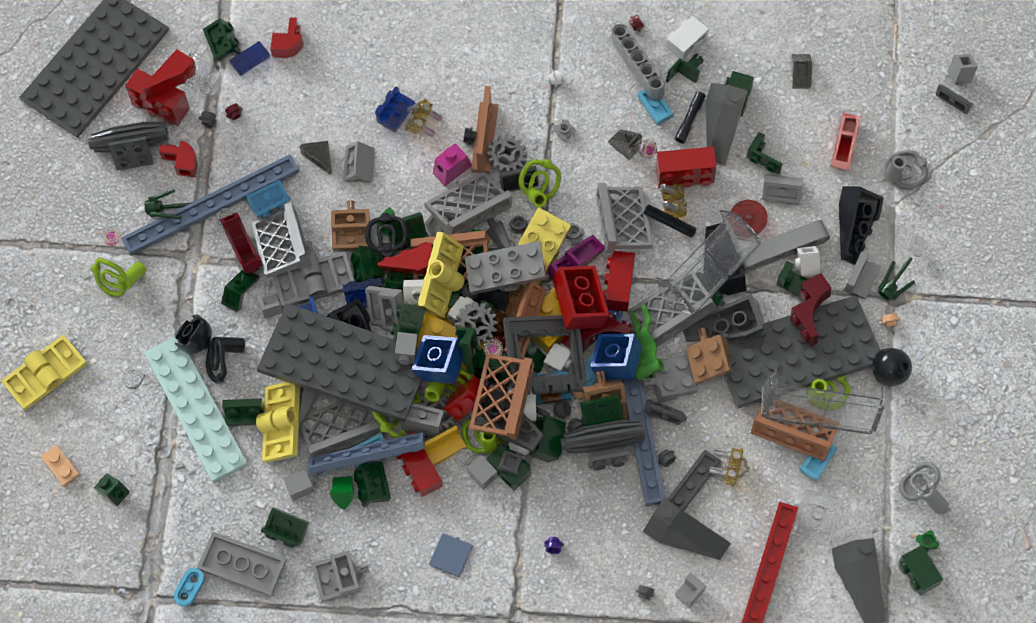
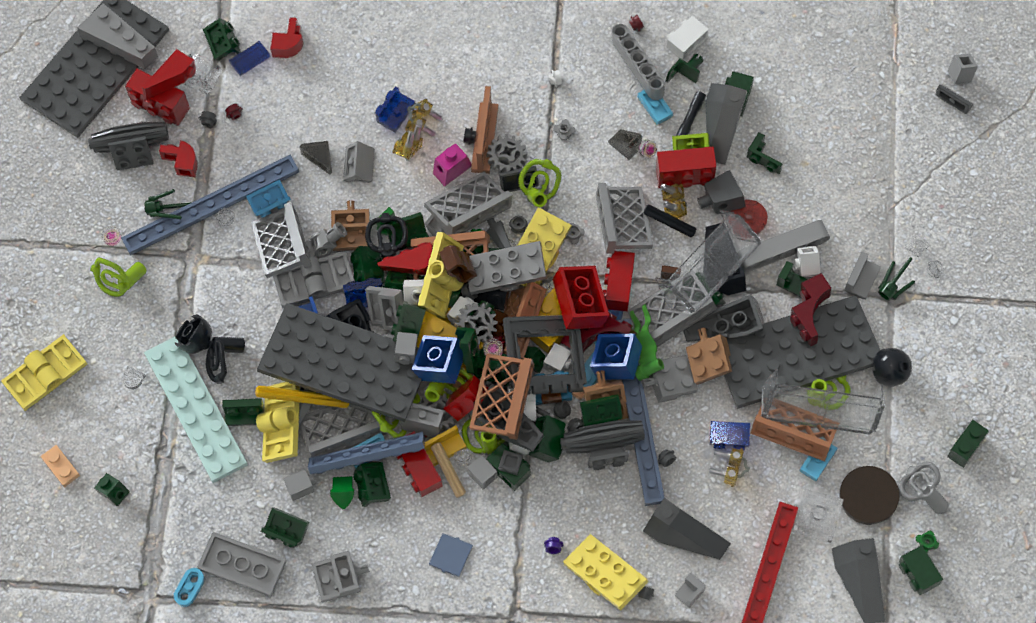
dark red arch [220,212,263,273] -> none
dark green bracket [221,269,260,312] -> none
light grey panel [257,293,282,319] -> none
magenta slope [547,235,605,279] -> none
dark grey slope [644,399,687,425] -> none
dark grey tile [667,450,721,511] -> none
light grey panel [762,174,802,204] -> none
clear smoke slope [791,54,812,89] -> none
slope [830,113,861,170] -> none
black wedge [839,186,884,265] -> none
light nougat plate [881,313,900,327] -> none
light grey piece [885,150,928,190] -> none
none -> light grey wedge [77,4,158,69]
none -> yellow axle [255,385,349,408]
none -> light grey connector [310,222,347,258]
none -> clear yellow piece [392,124,423,161]
none -> tan axle [431,442,466,498]
none -> reddish brown brick [439,245,477,283]
none -> light yellow plate [563,534,648,611]
none -> reddish brown tile [660,265,681,281]
none -> lime slope [672,133,710,150]
none -> dark grey torso [697,170,746,214]
none -> clear blue bracket [709,421,750,450]
none -> dark brown tile [839,466,900,525]
none -> dark green brick [947,420,989,468]

